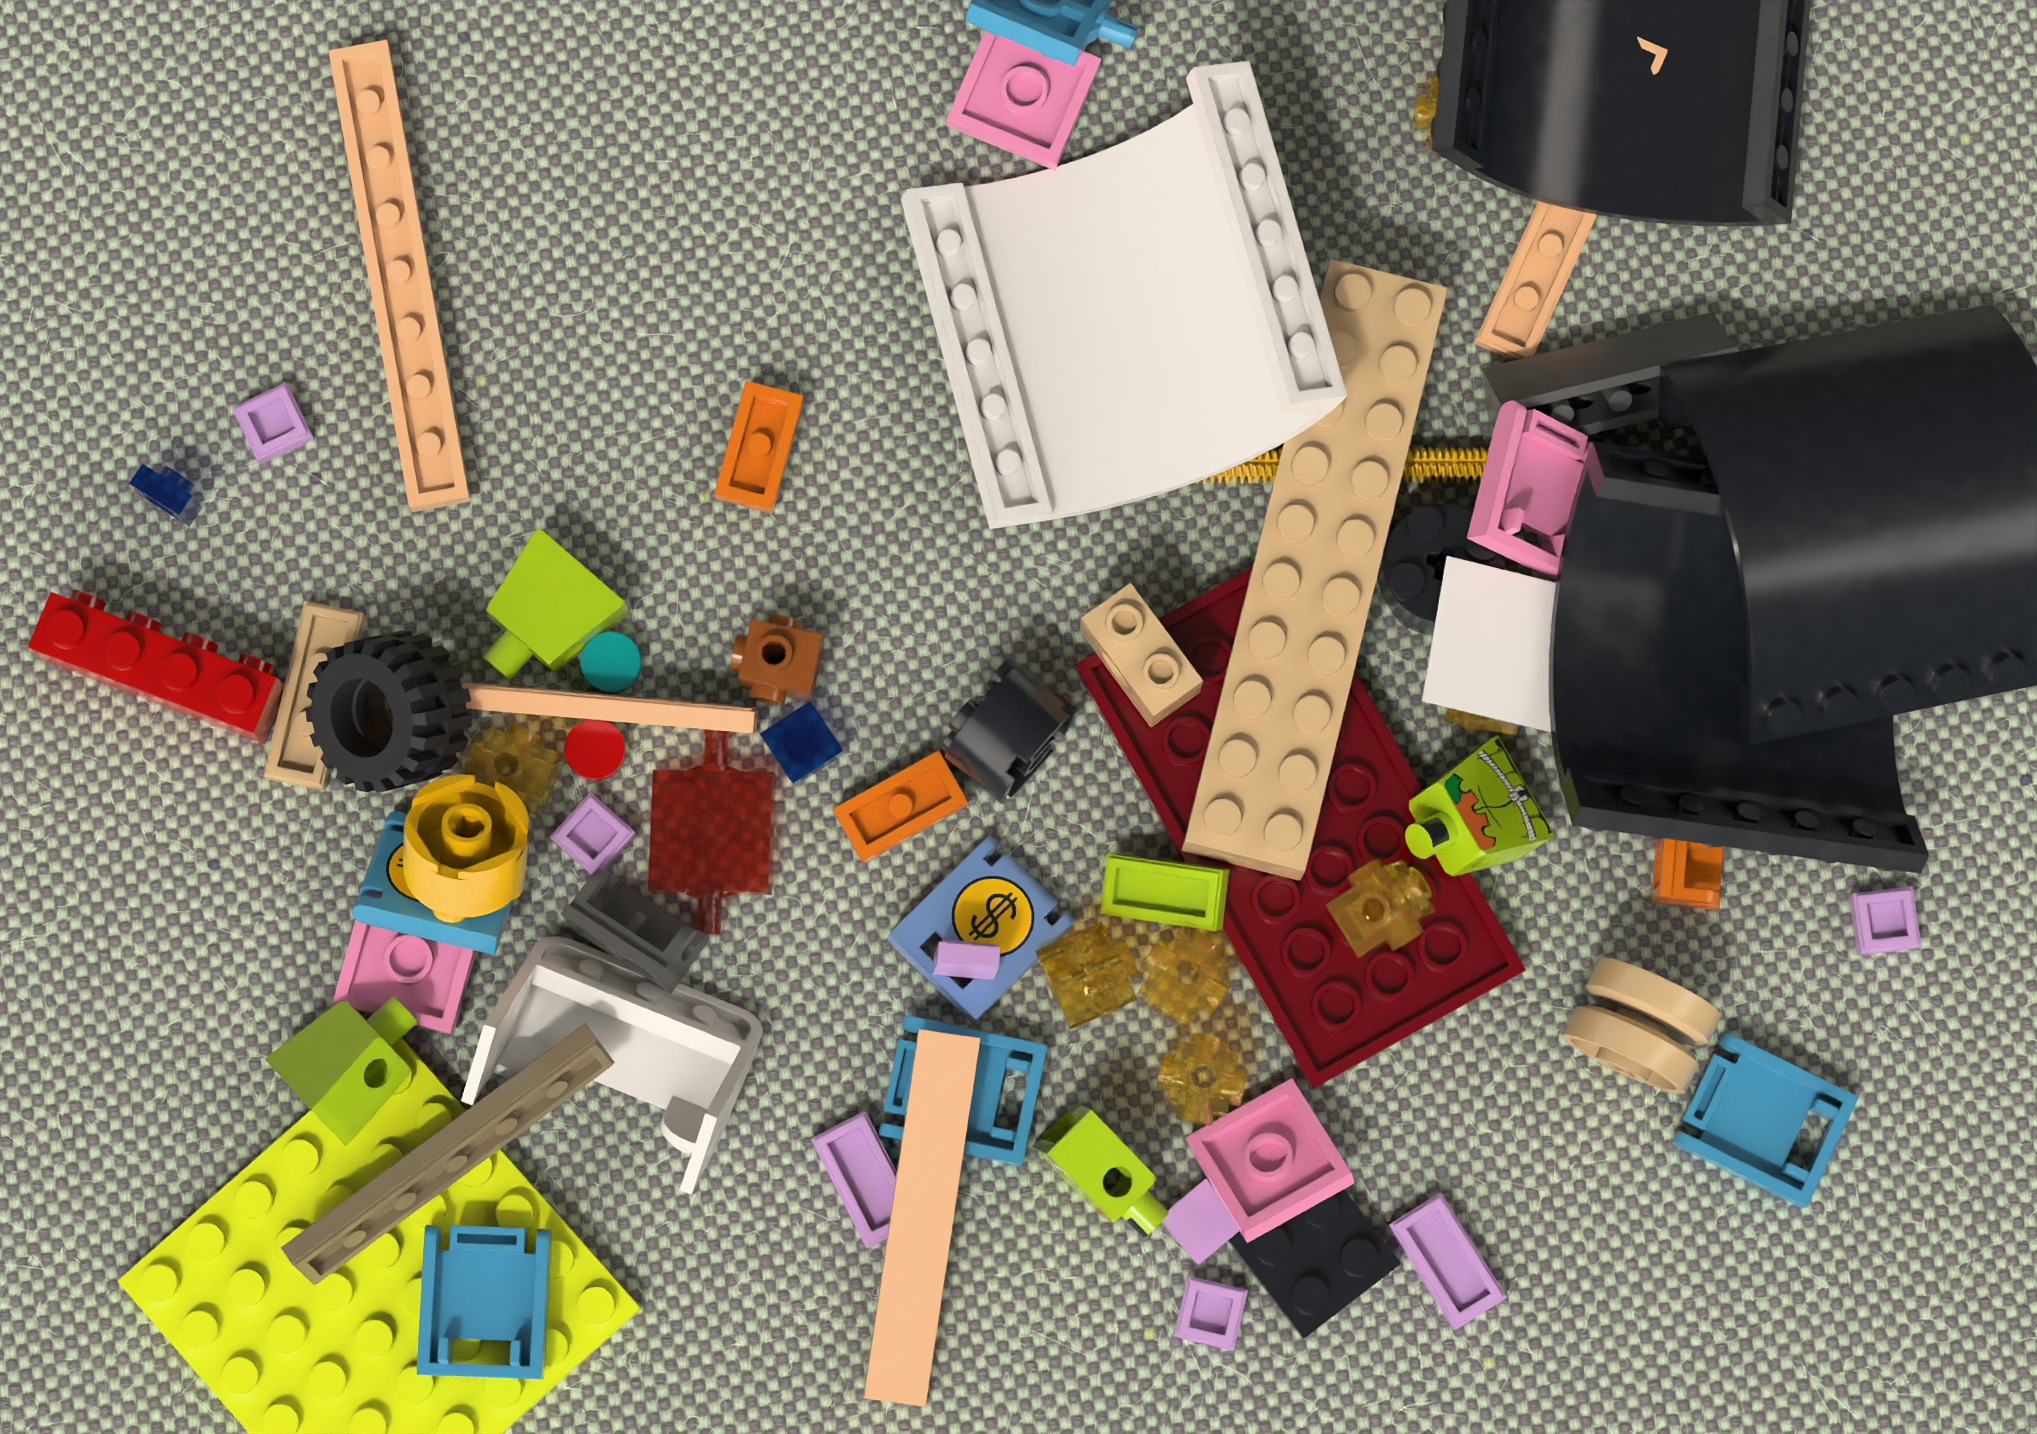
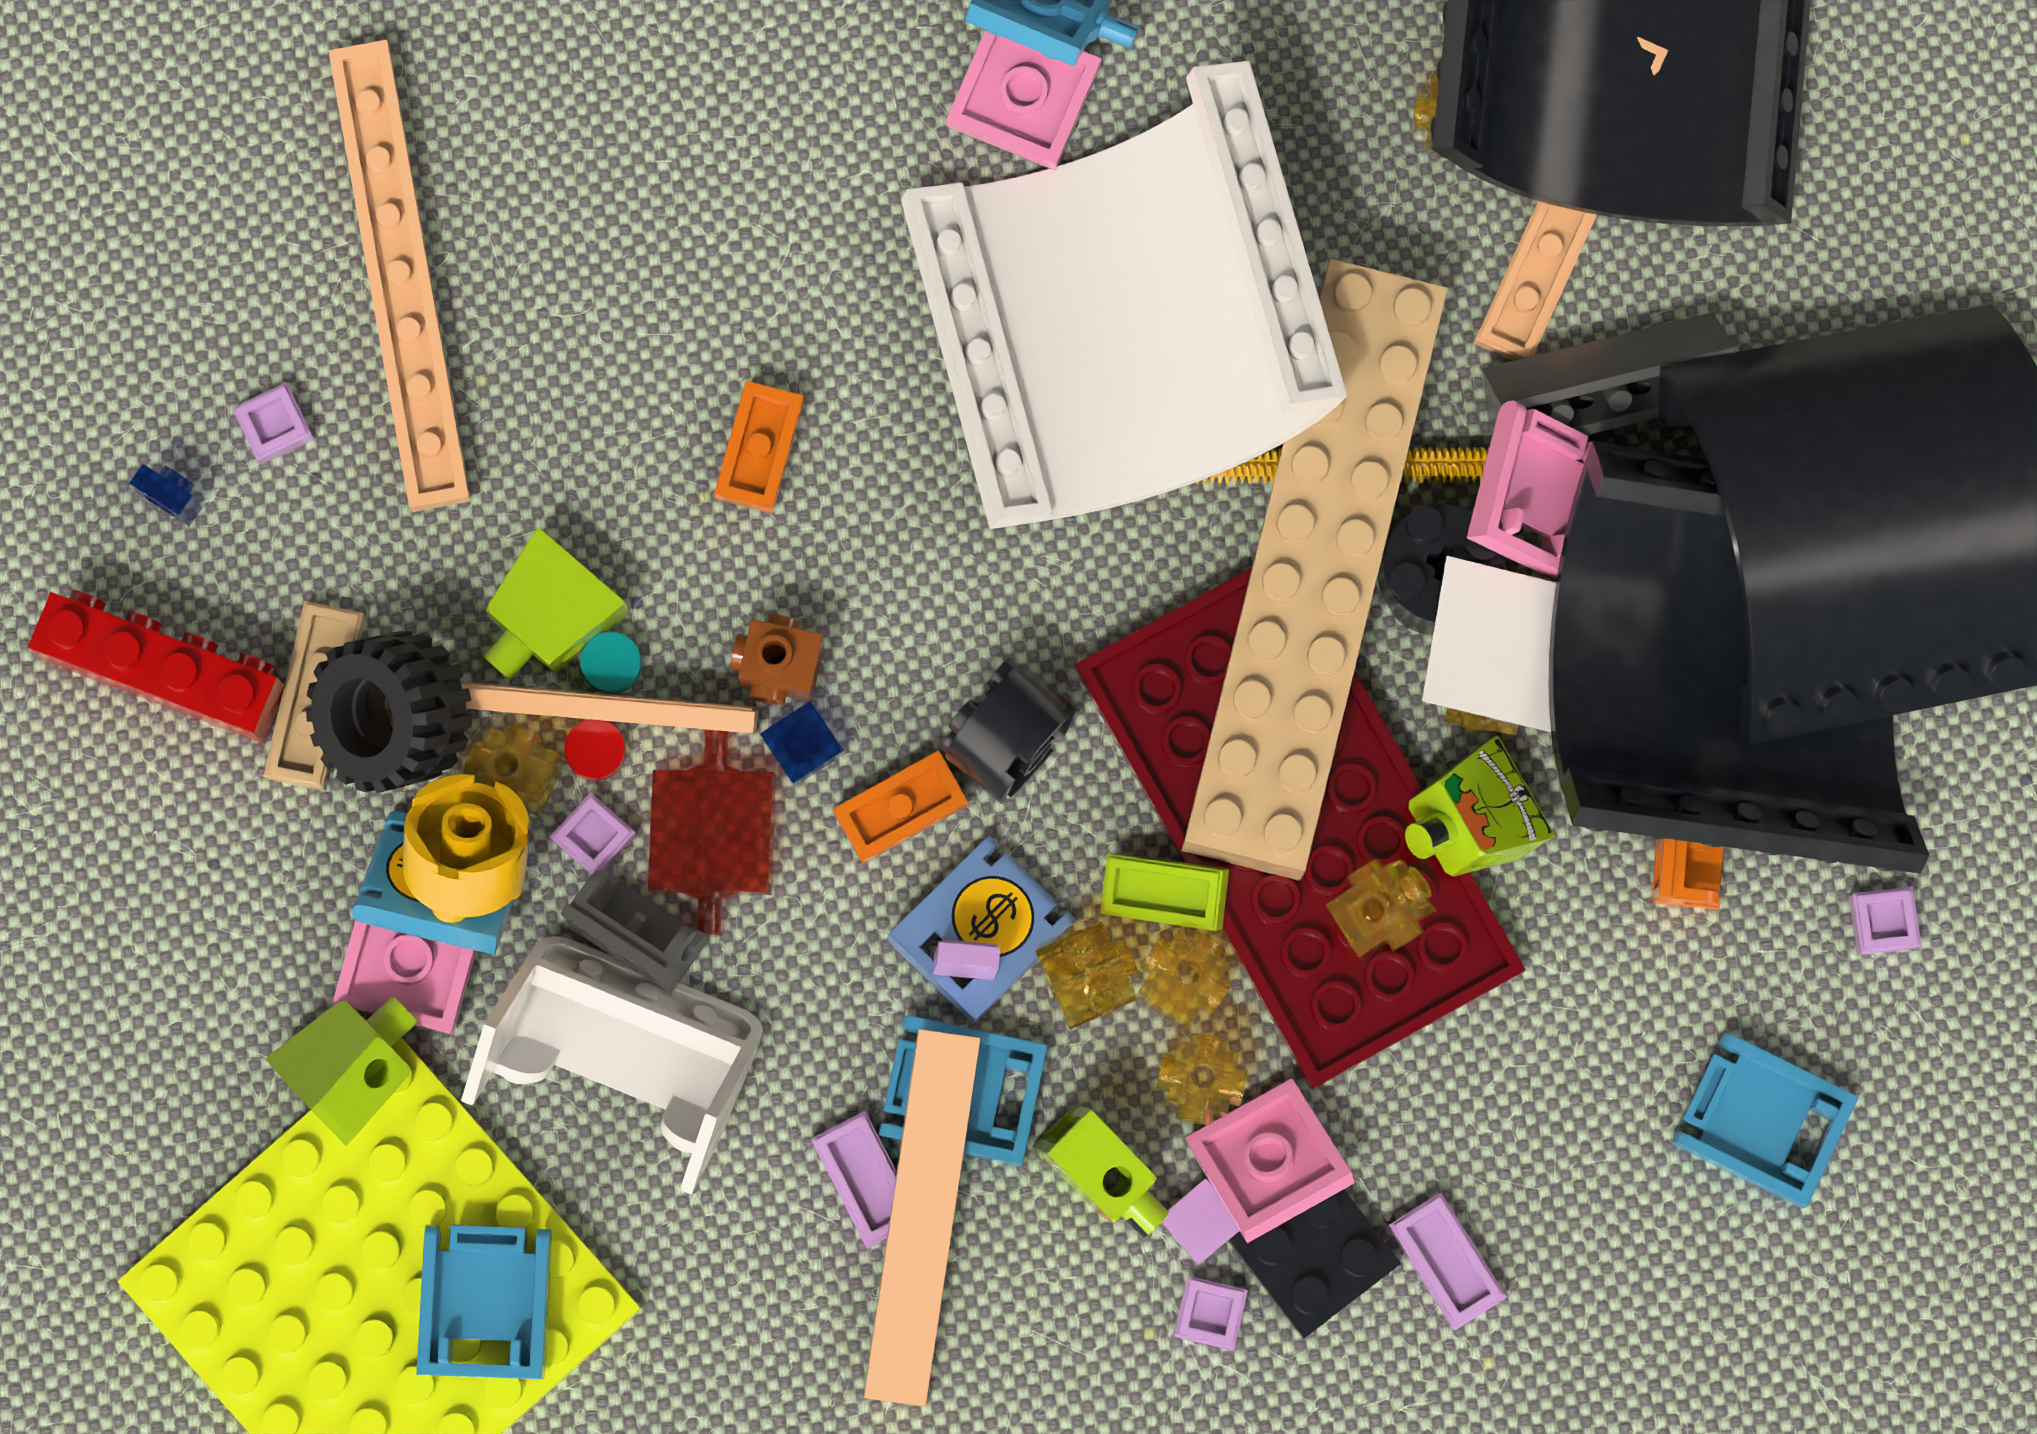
dark tan tile [281,1023,615,1285] -> none
tan brick [1080,583,1203,727] -> none
tan wheel [1561,957,1722,1095] -> none

